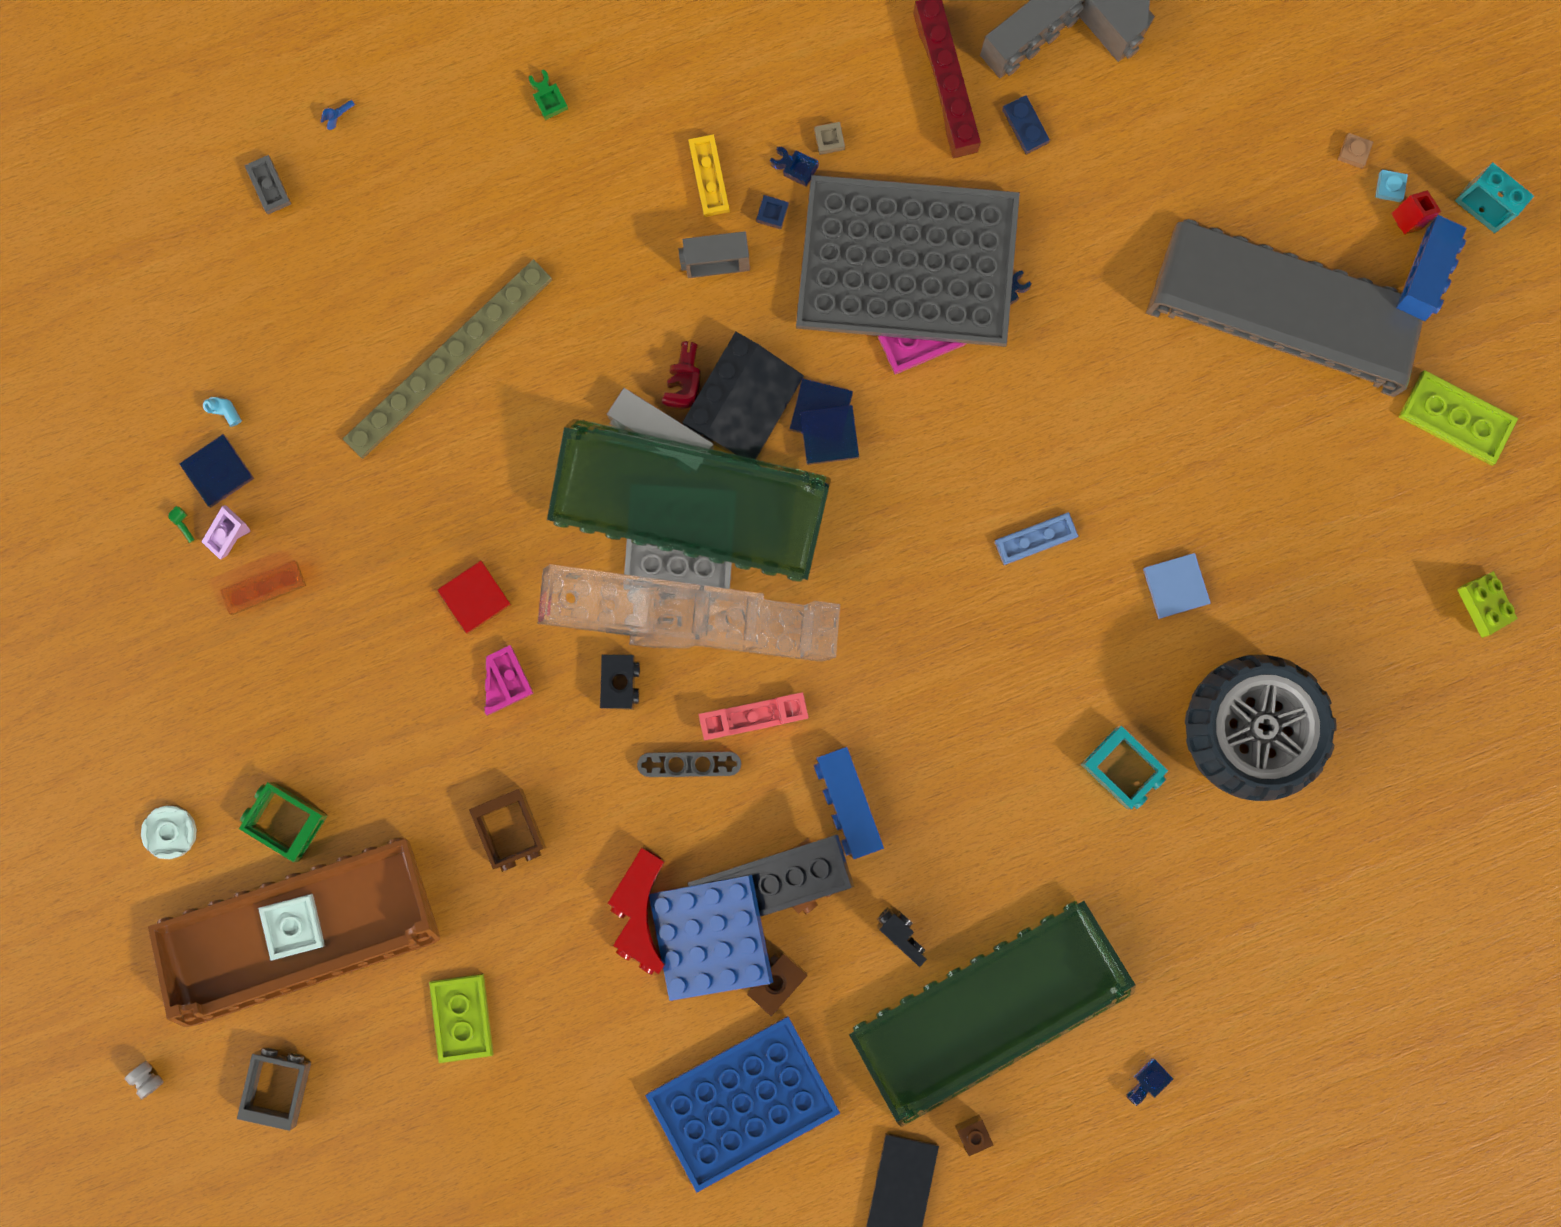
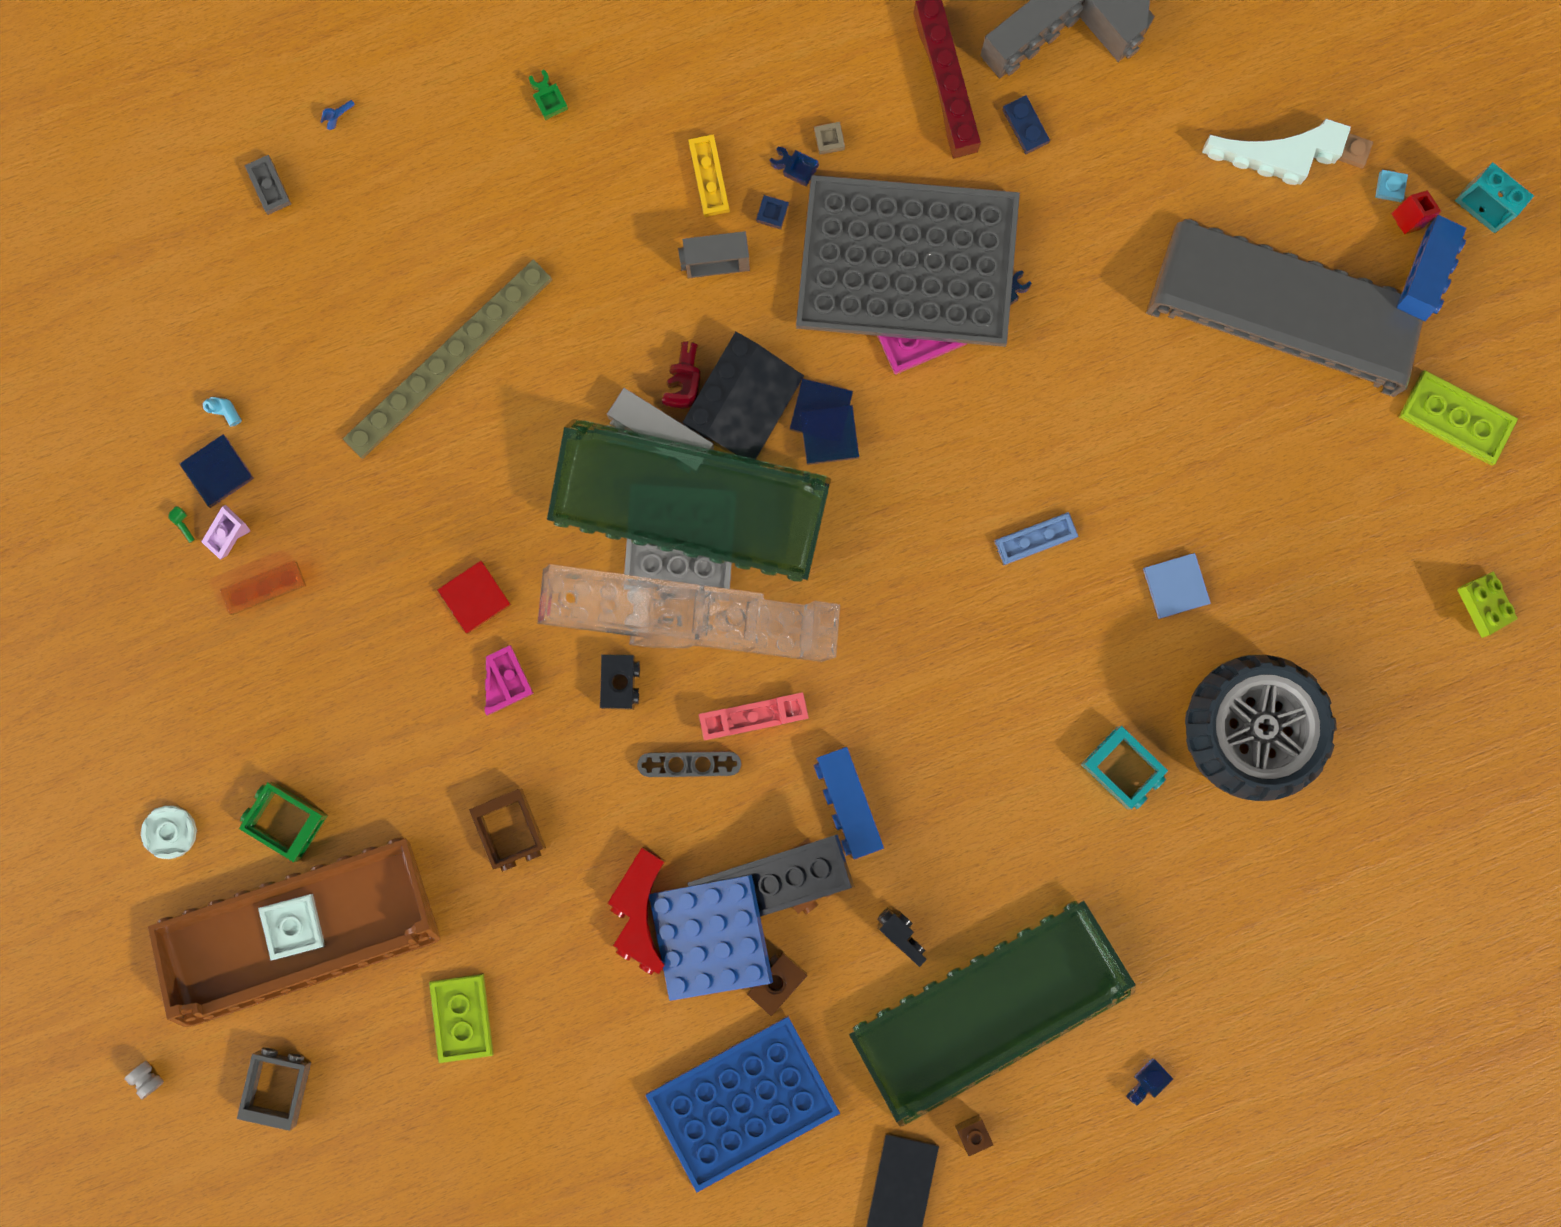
none -> light aqua arch [1202,119,1351,185]

